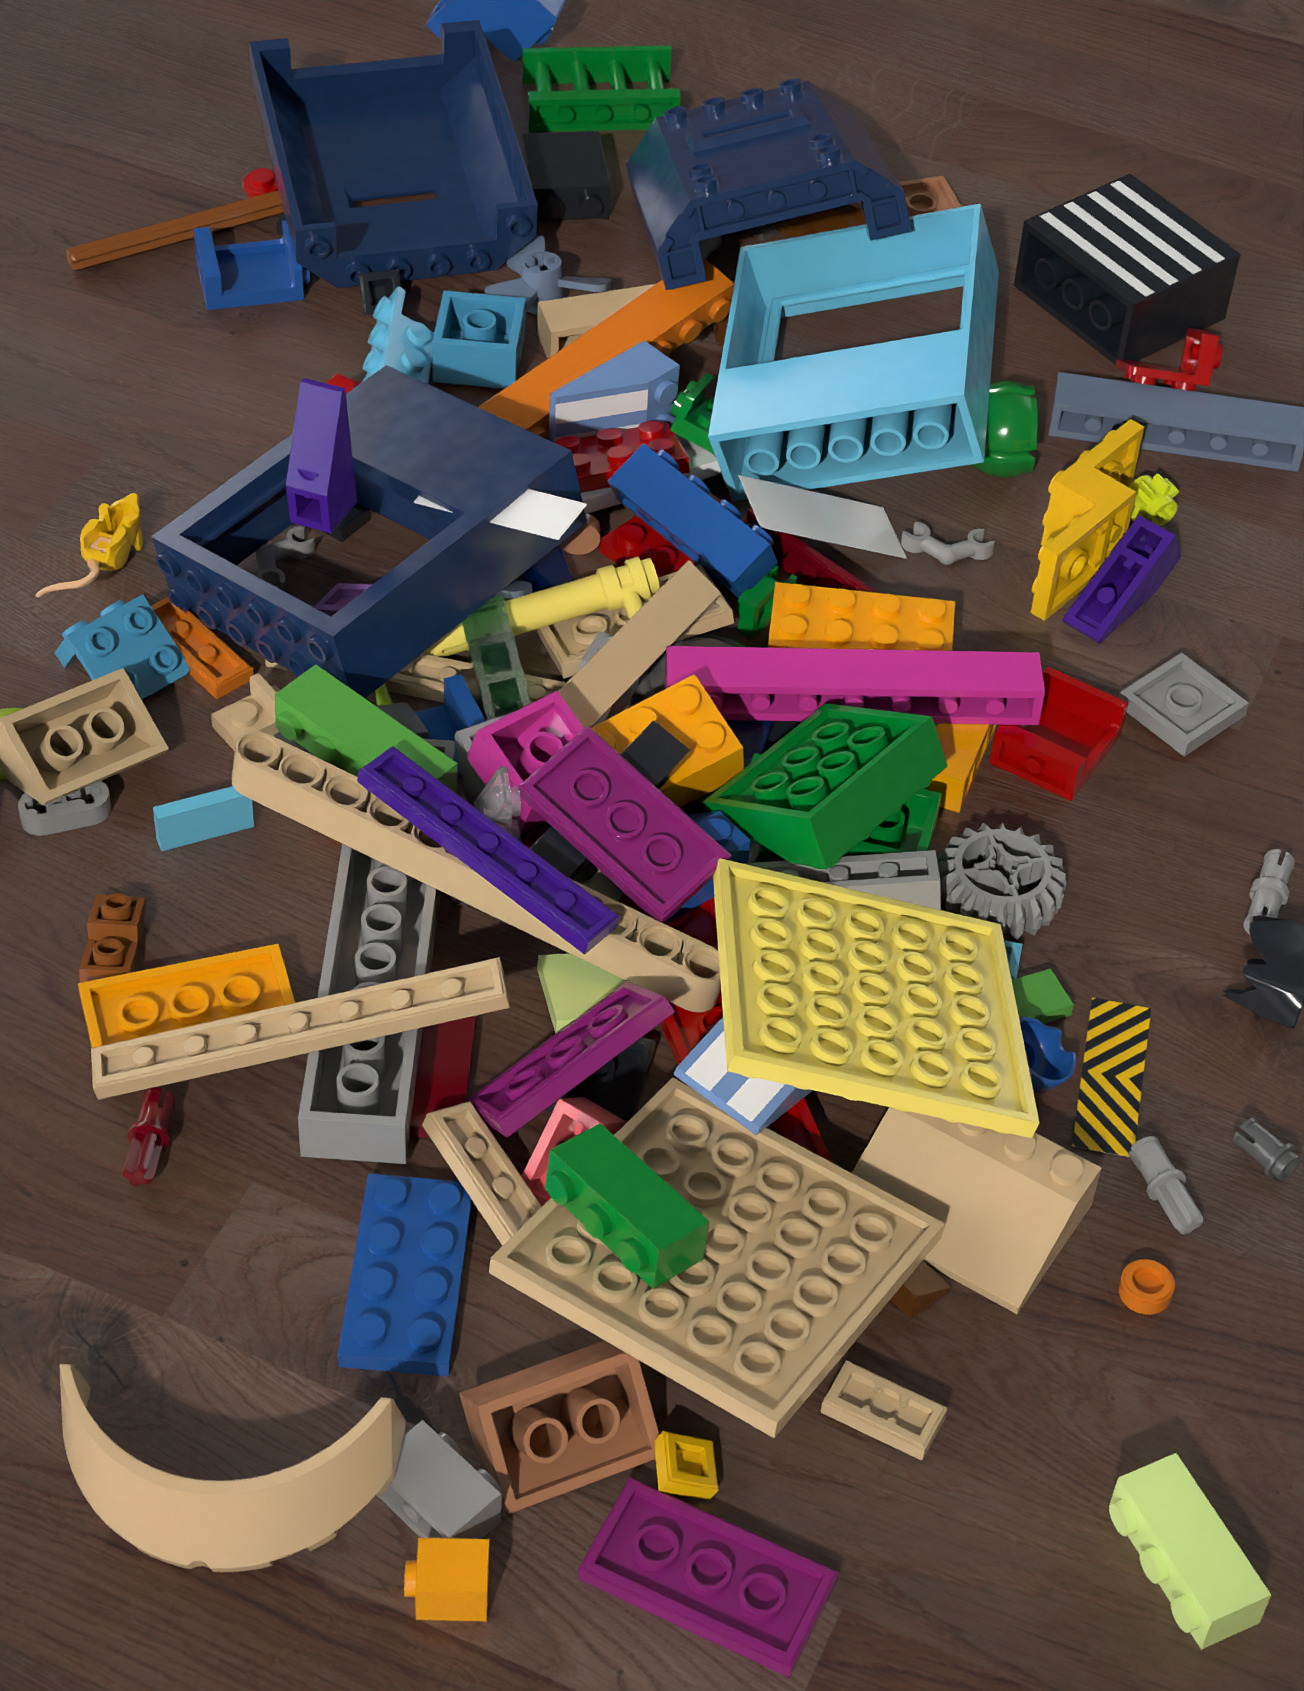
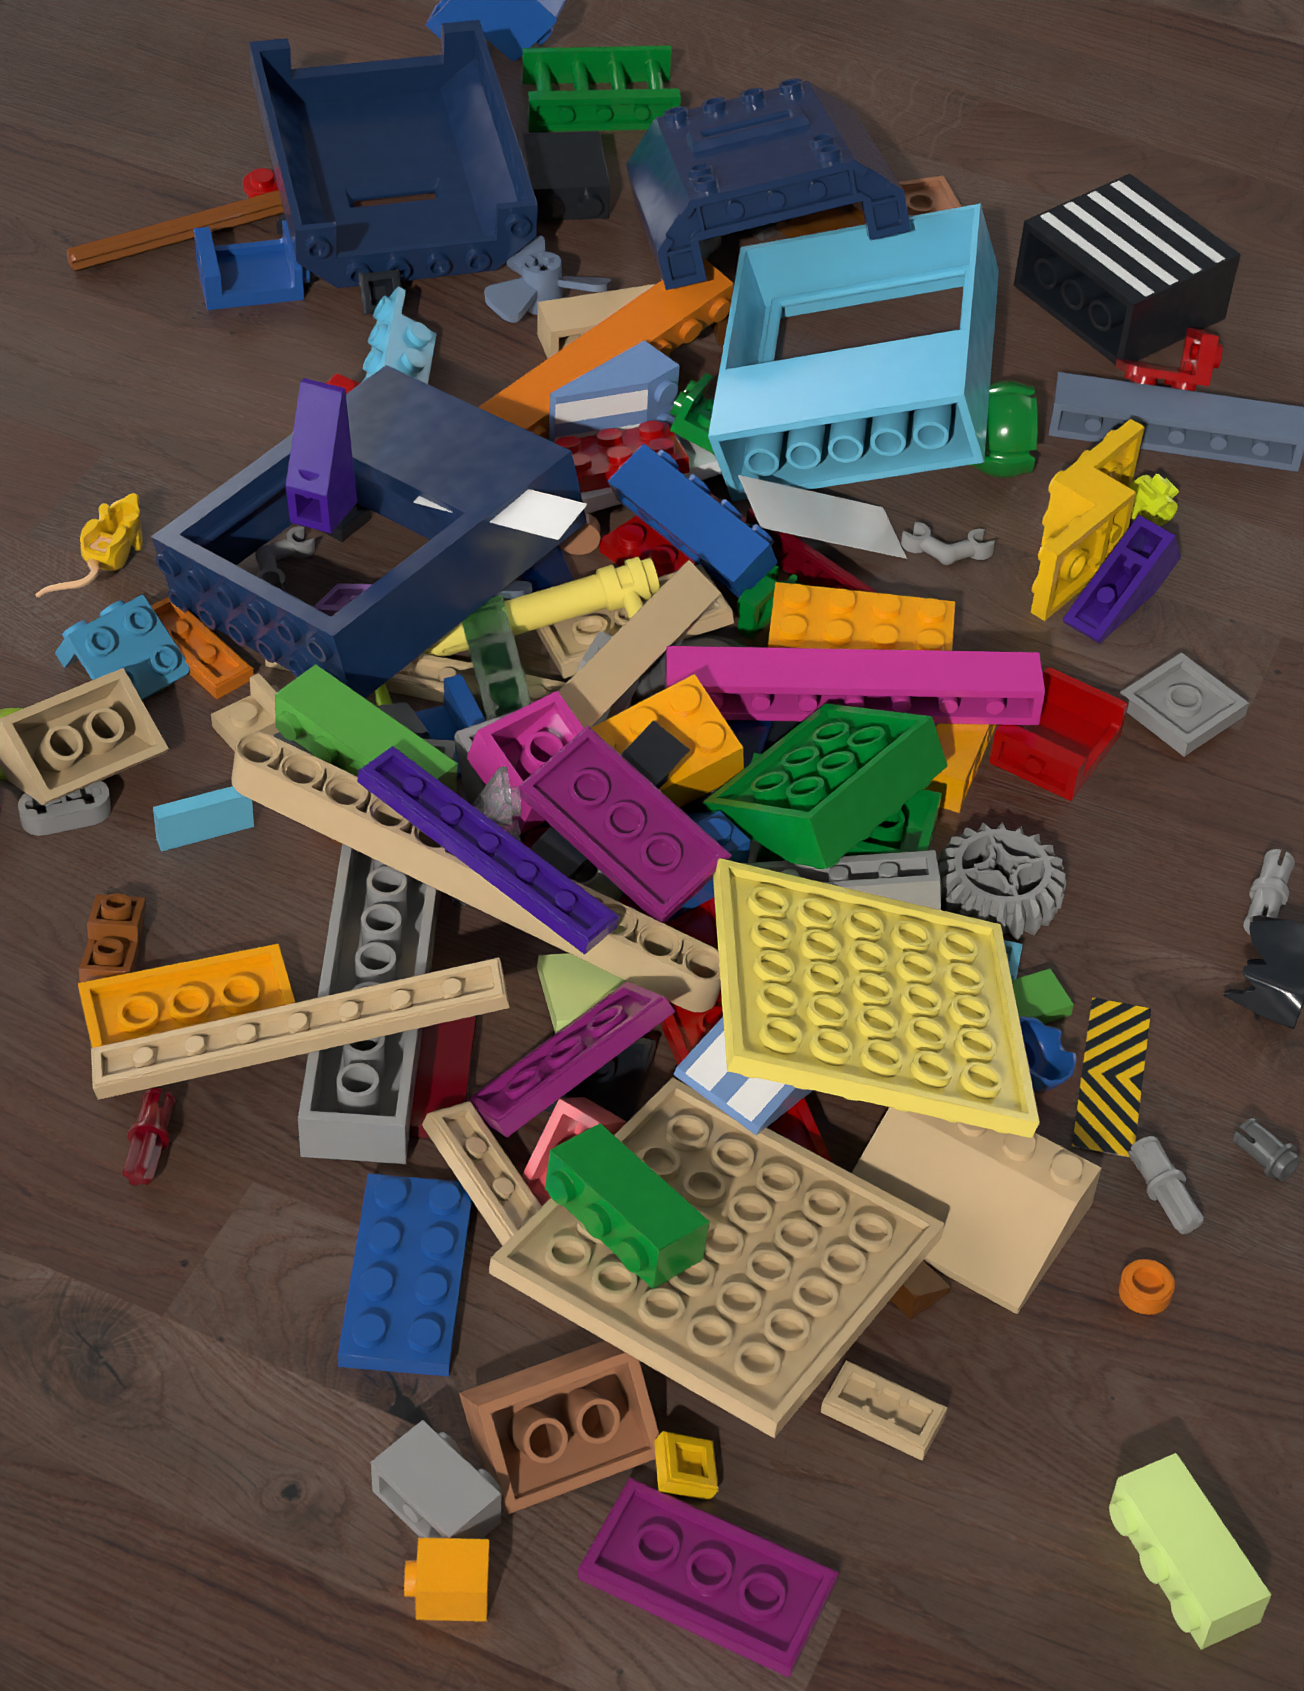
tan windscreen [59,1364,406,1572] -> none
dark azure brick [432,291,526,389] -> none

